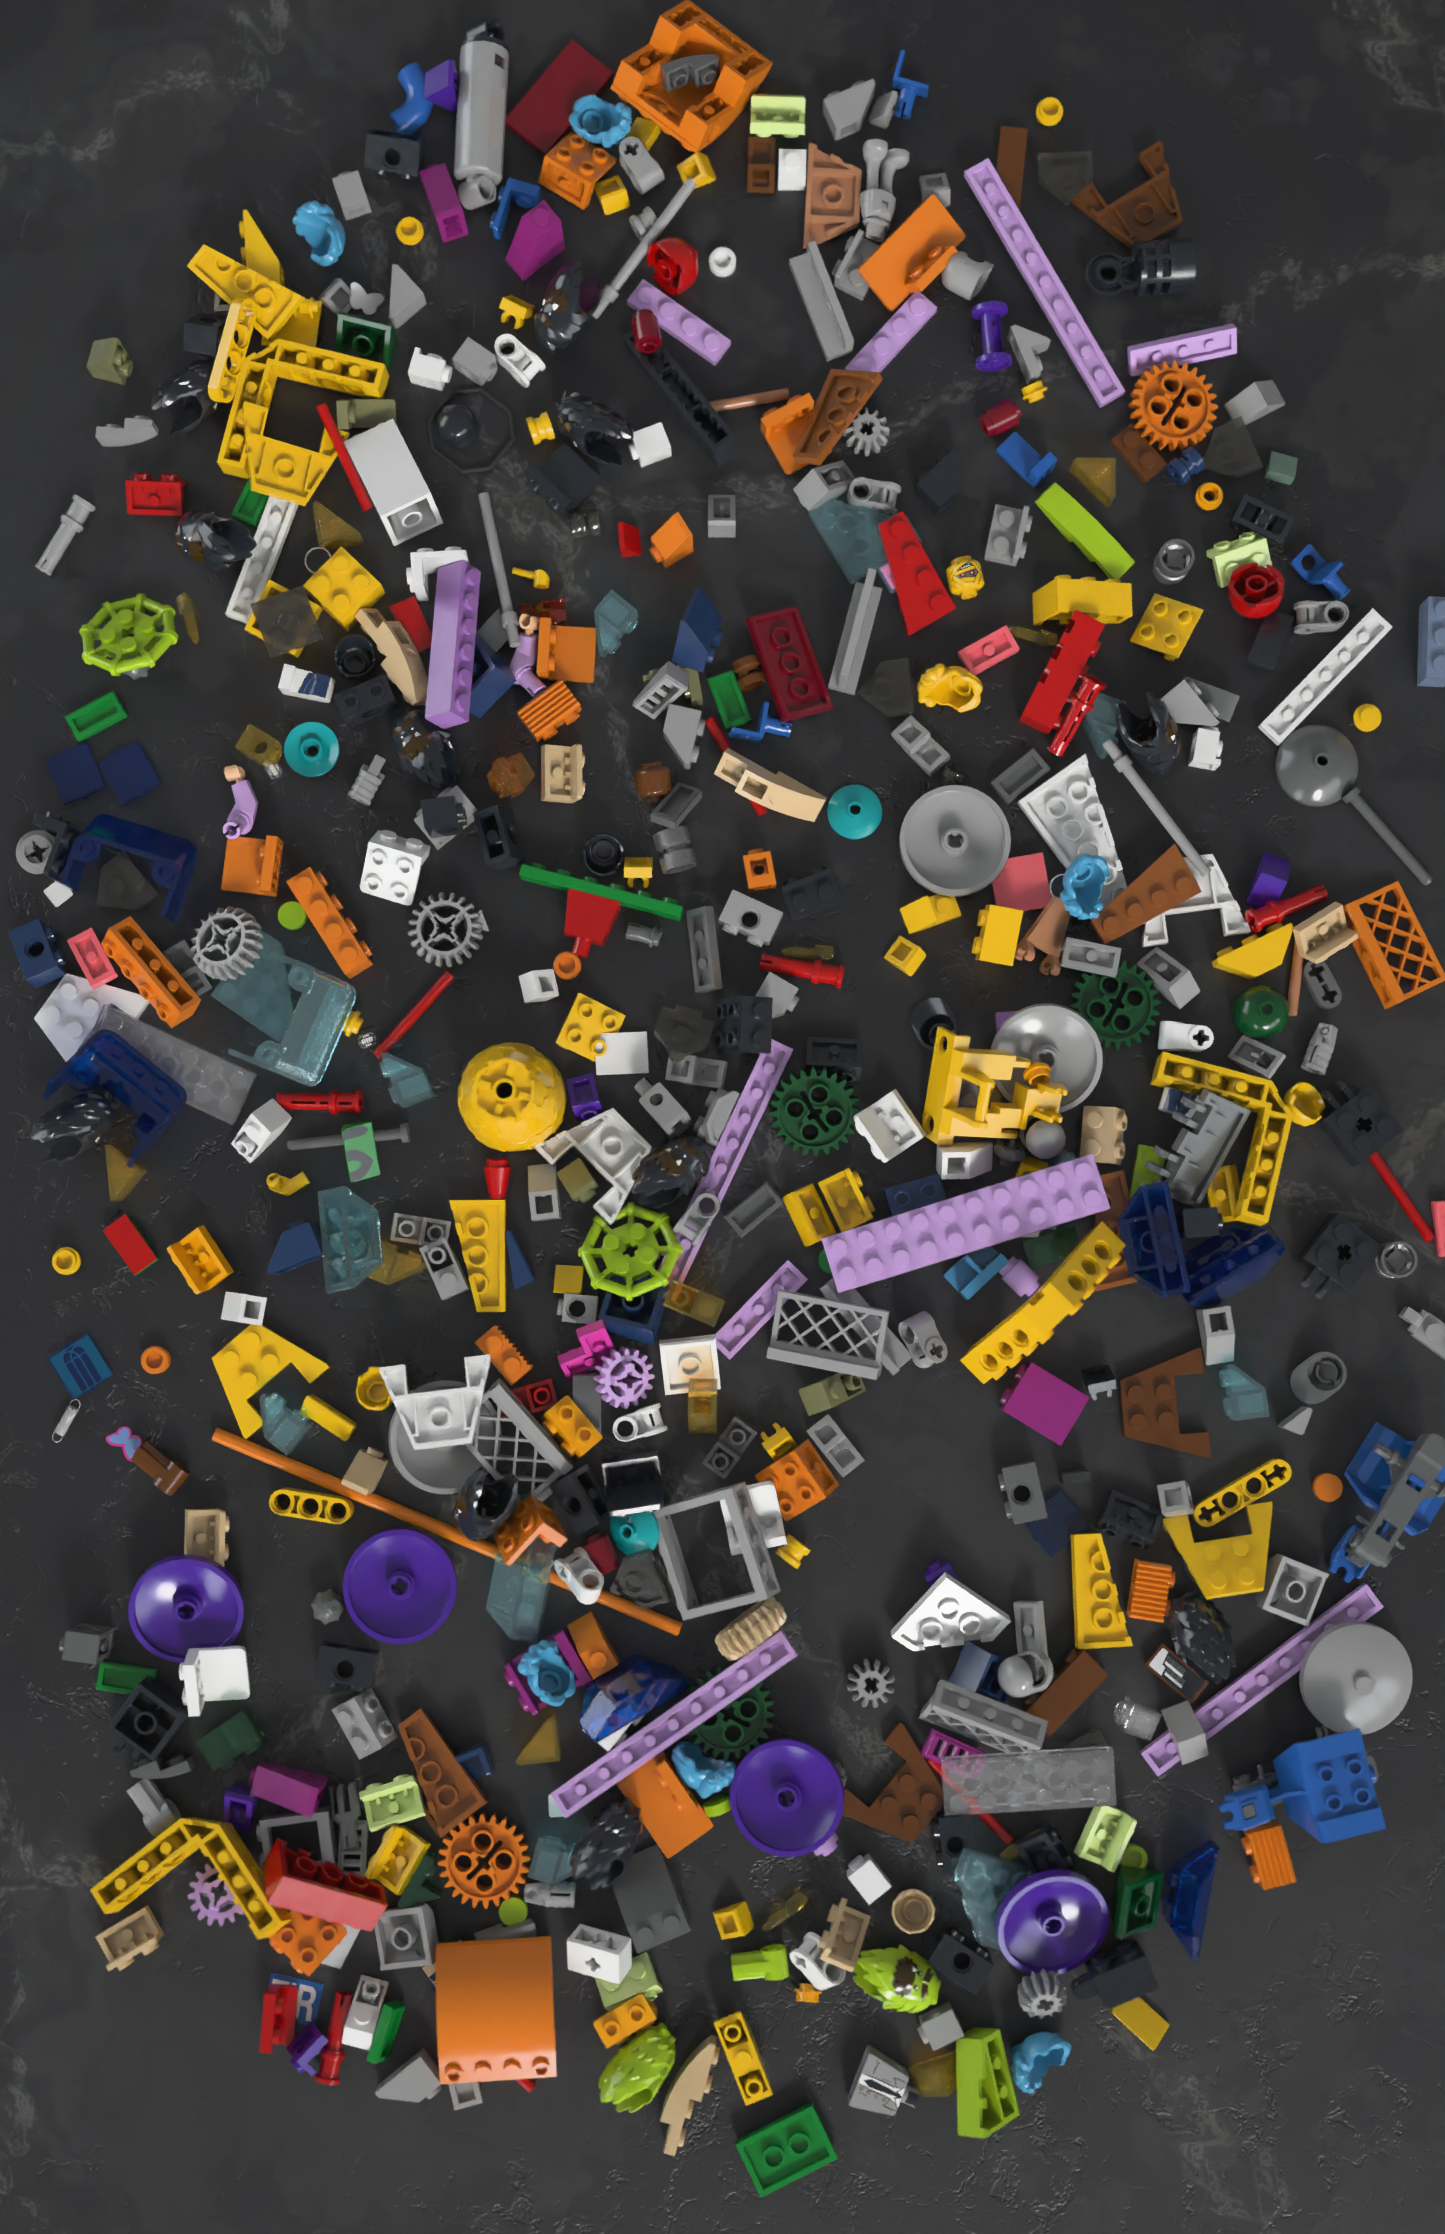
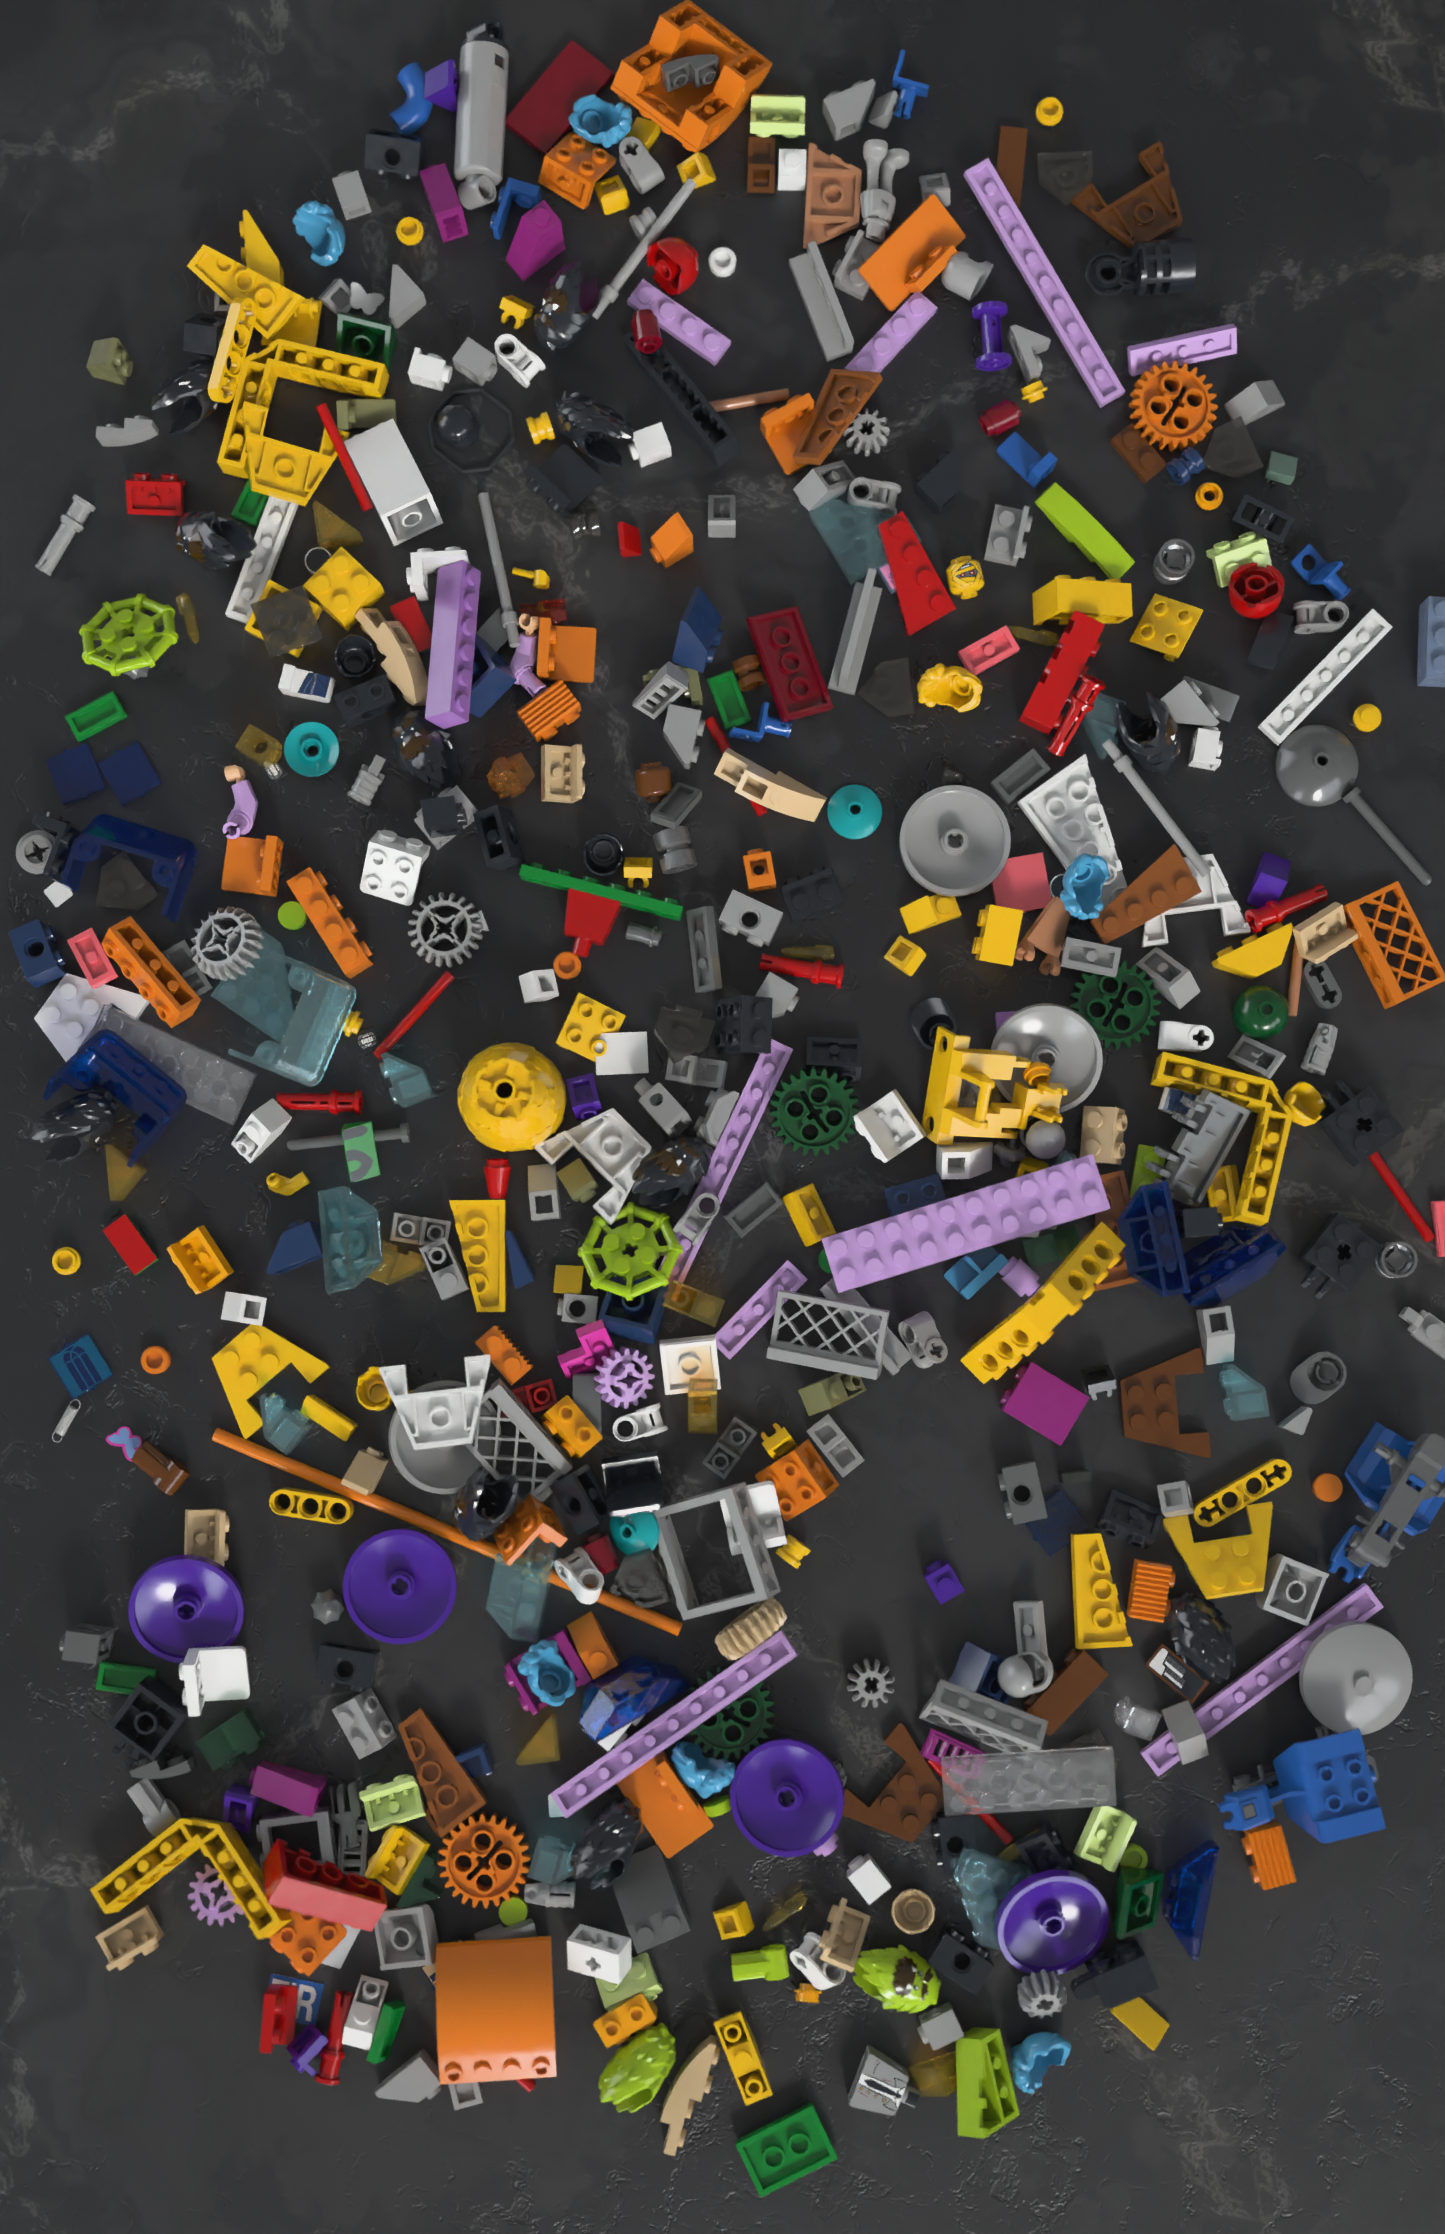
clear light blue slope [594,589,638,659] -> none
yellow bracket [818,1168,875,1232] -> none
light grey slope [891,715,950,777] -> none
white plate [891,1572,1011,1651] -> none
clear yellow slope [1069,457,1116,508] -> none

